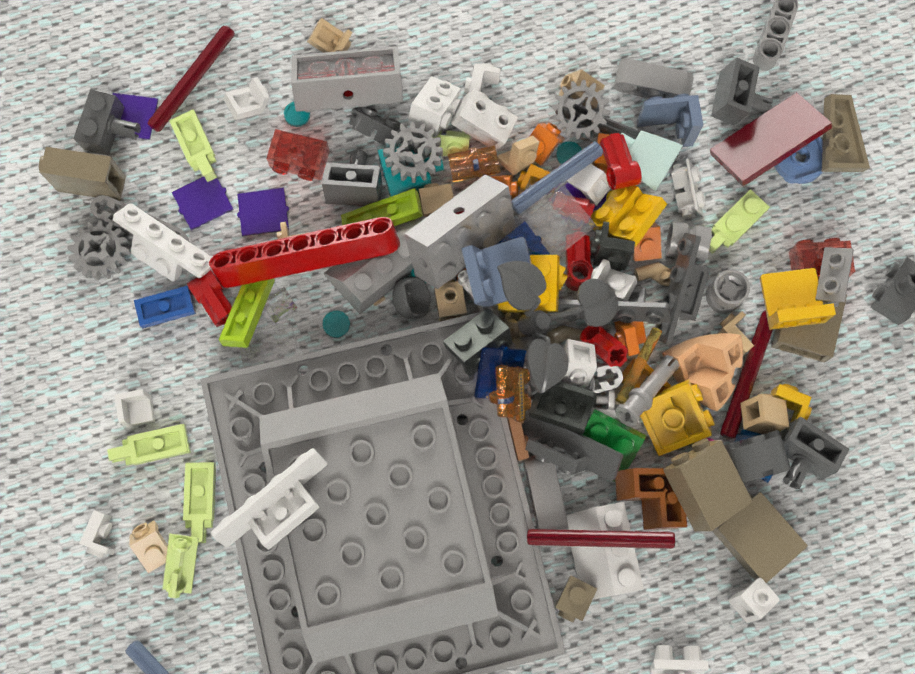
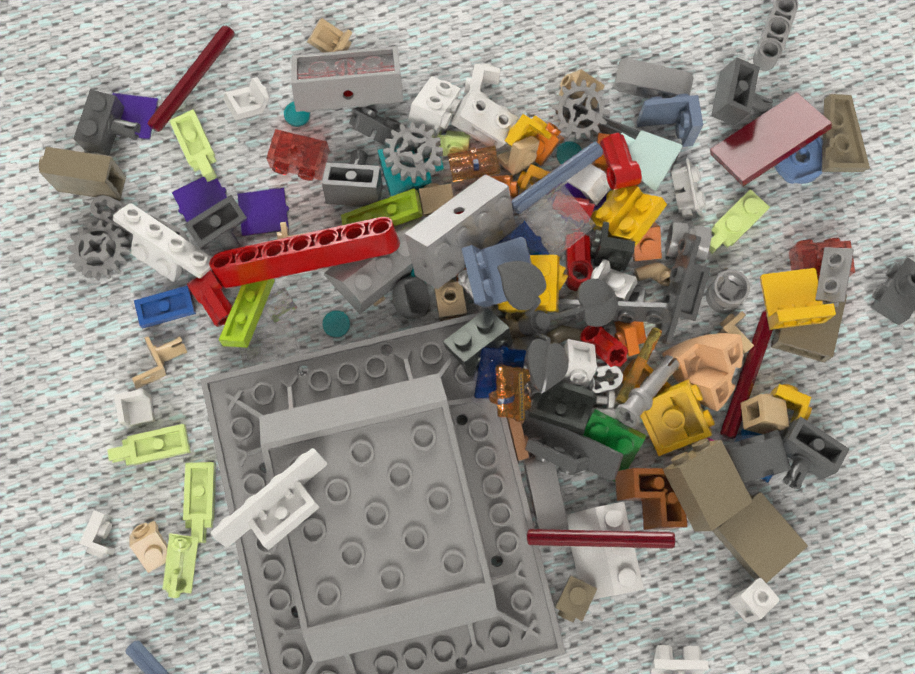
none -> tan bracket [132,336,187,389]
none -> dark grey brick [184,195,247,251]
none -> yellow bracket [504,114,552,147]

